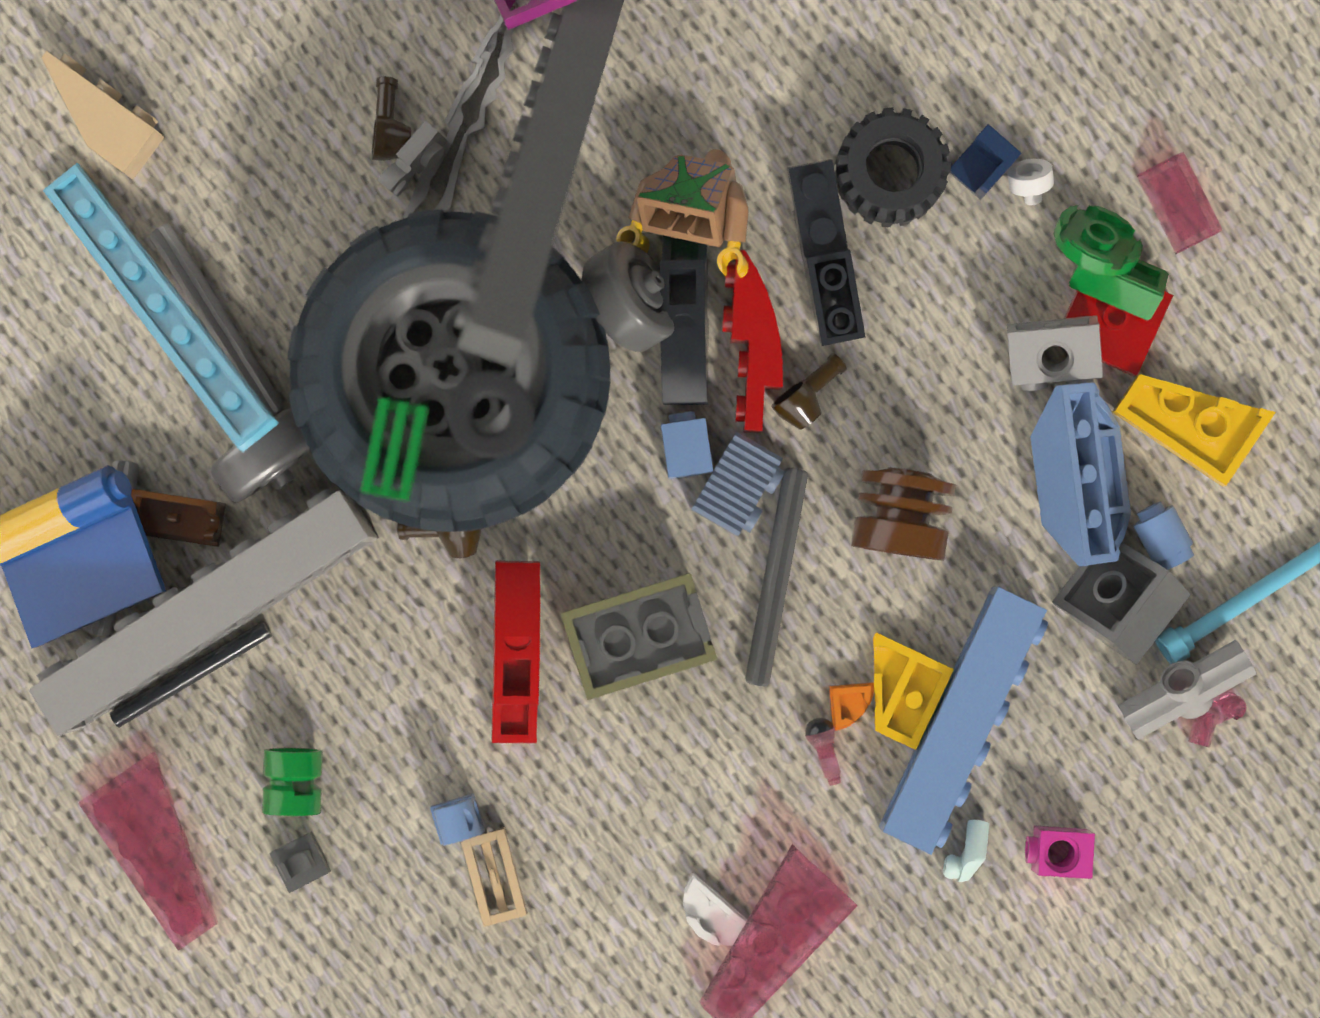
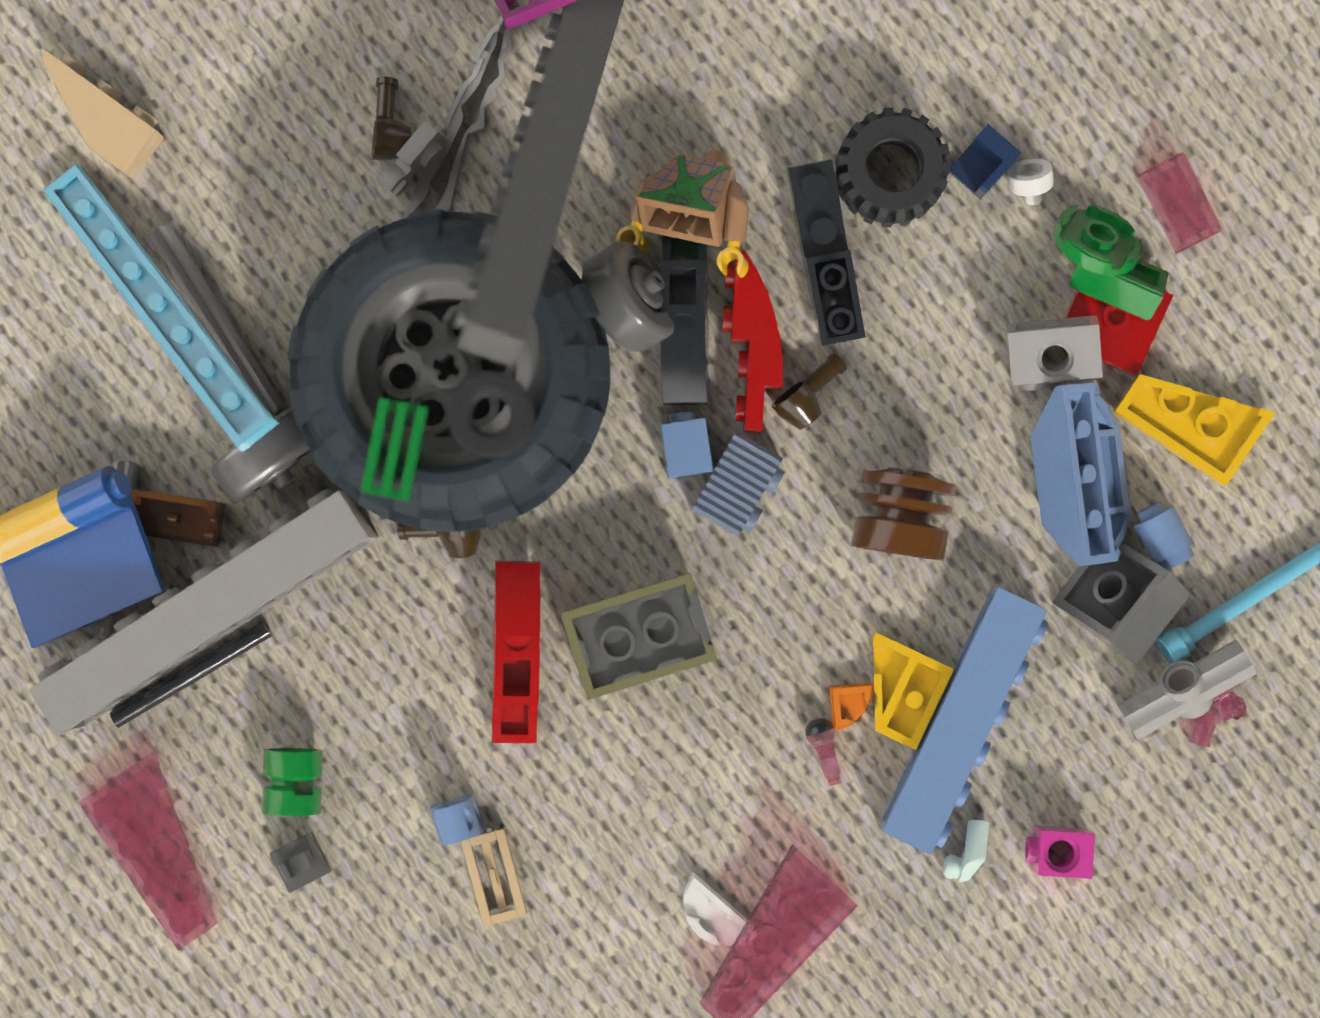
dark grey axle [745,468,808,687] -> none

